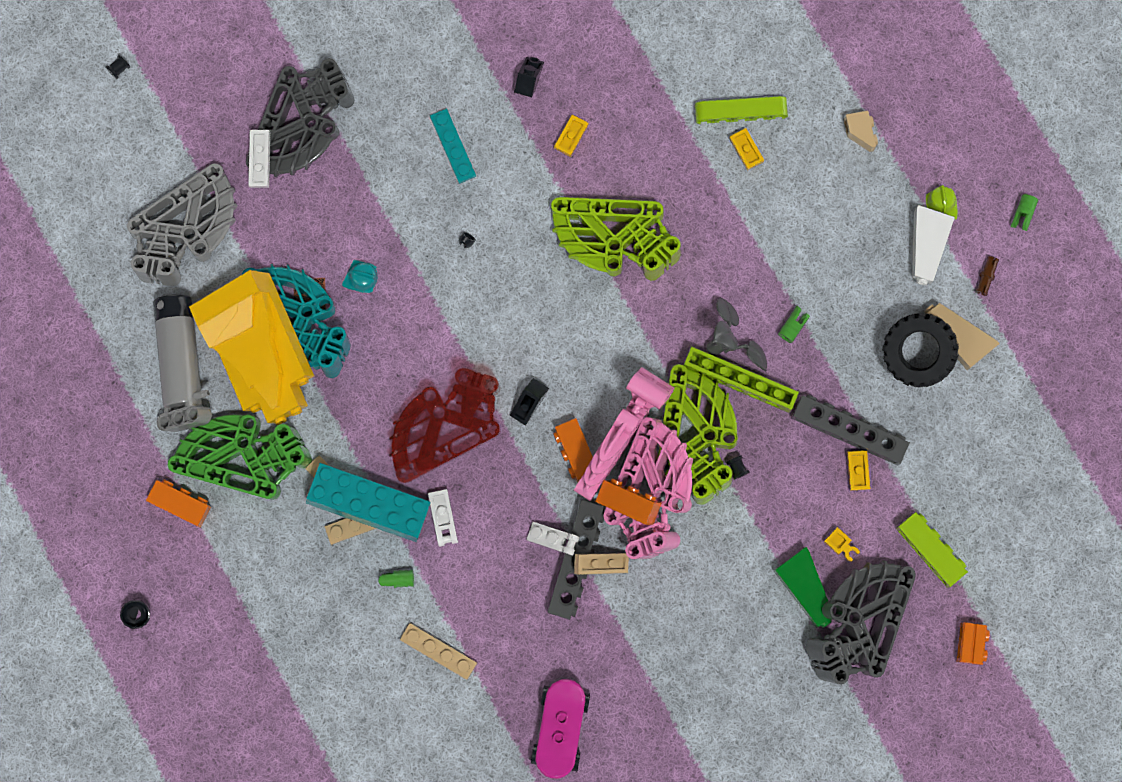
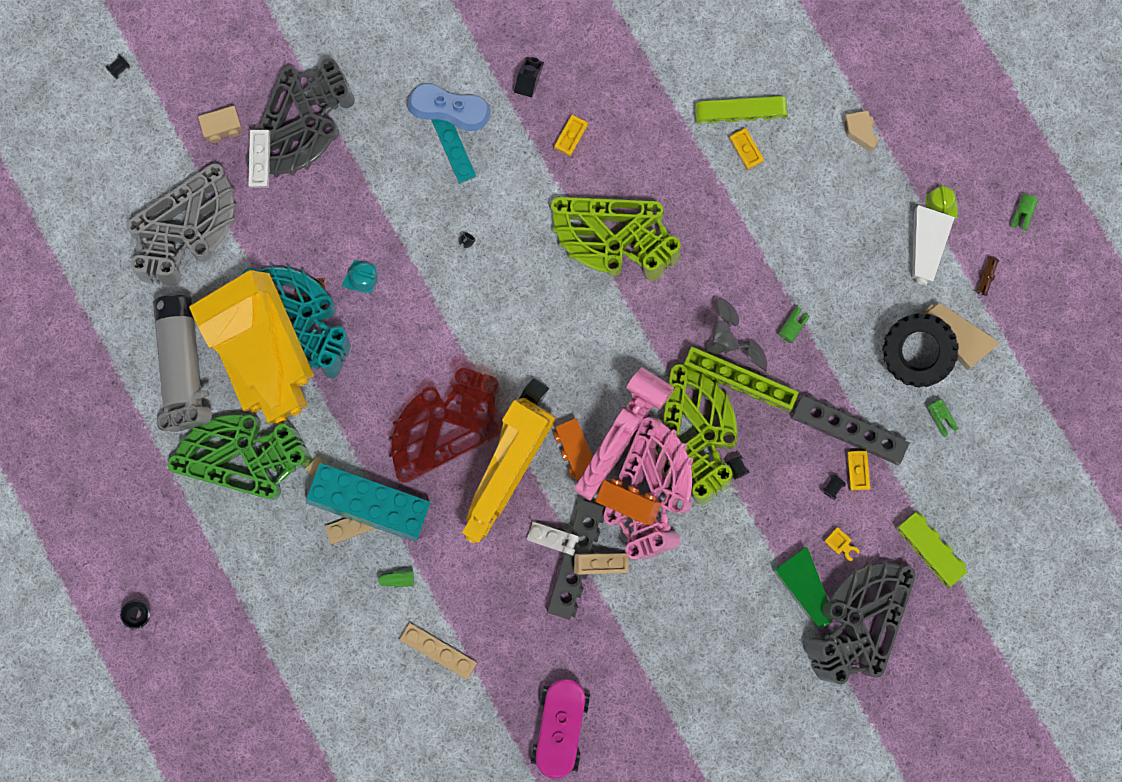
orange brick [146,479,211,528] -> none
white plate [428,489,458,547] -> none
orange brick [956,622,990,665] -> none
none -> tan brick [198,106,243,143]
none -> medium blue plate [407,84,490,131]
none -> yellow panel [462,398,557,544]
none -> black bush [821,474,846,500]
none -> bright green hinge [927,399,959,437]

